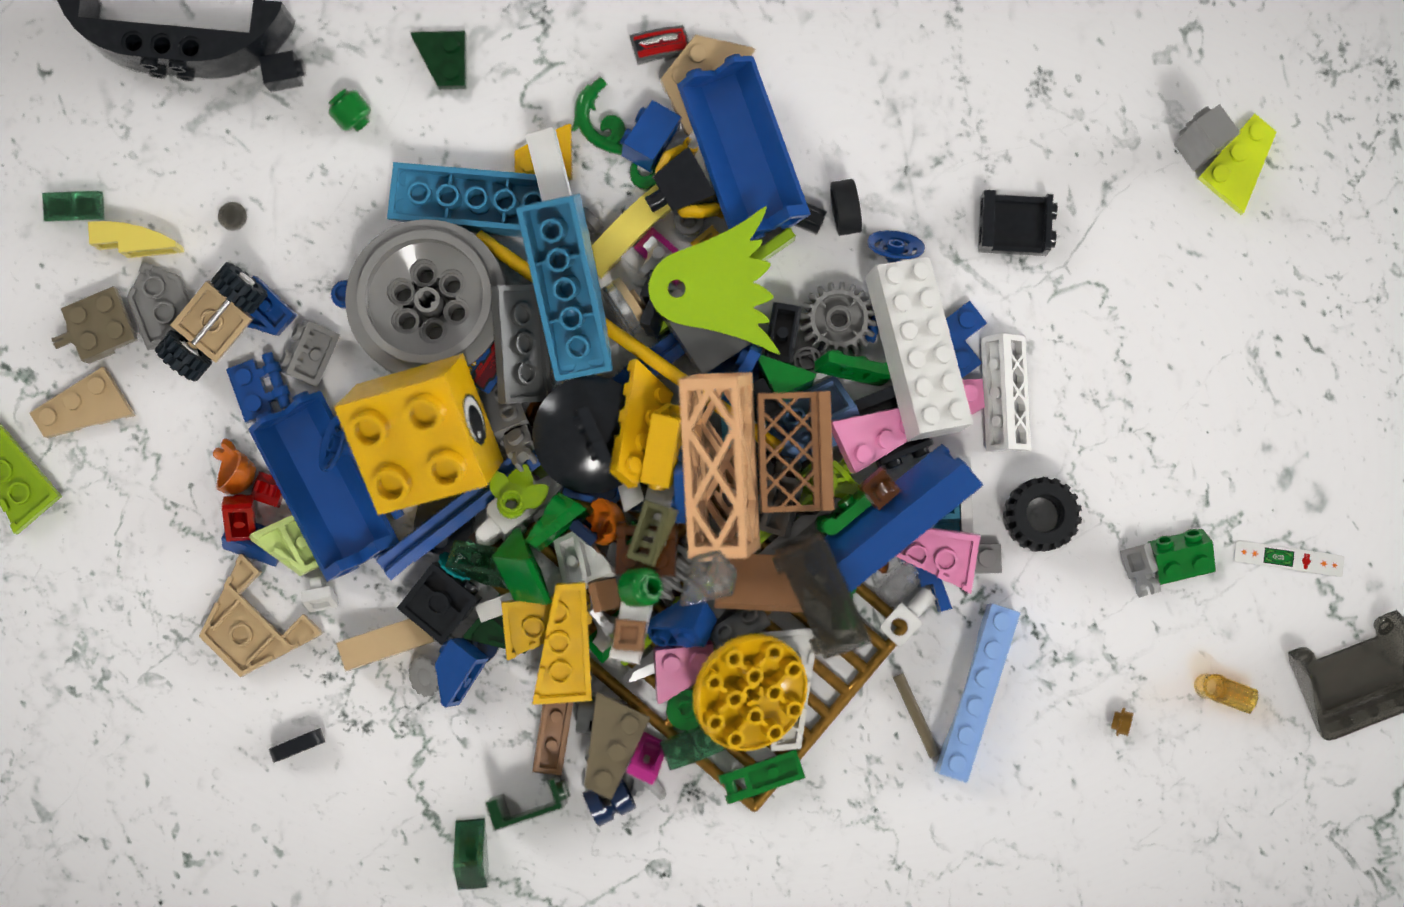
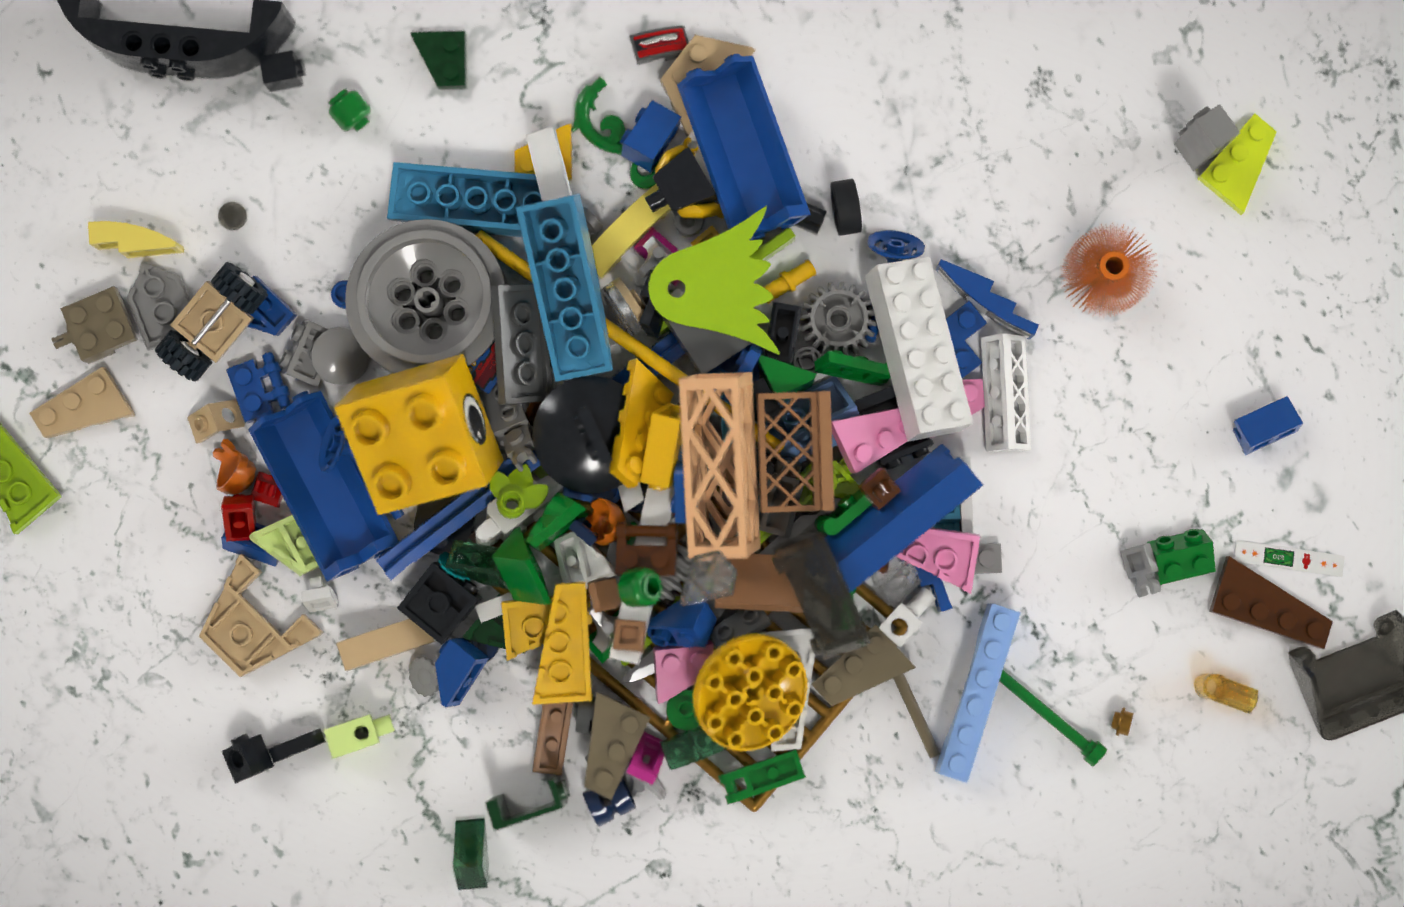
clear green slope [42,191,104,222] -> none
olive slope [626,500,679,566] -> none
black panel [978,190,1058,256] -> none
black tyre [1003,477,1082,552] -> none
none -> tan bracket [187,400,245,443]
none -> black brick [221,734,274,784]
none -> light grey dish [311,327,369,385]
none -> yellowish green torso [324,715,395,759]
none -> yellow pin [763,259,817,304]
none -> dark tan wing [811,624,916,706]
none -> blue slope [935,259,1039,340]
none -> green piece [999,670,1107,767]
none -> orange piece [1060,222,1157,317]
none -> reddish brown wing [1209,556,1333,649]
none -> blue hinge [1233,396,1303,456]

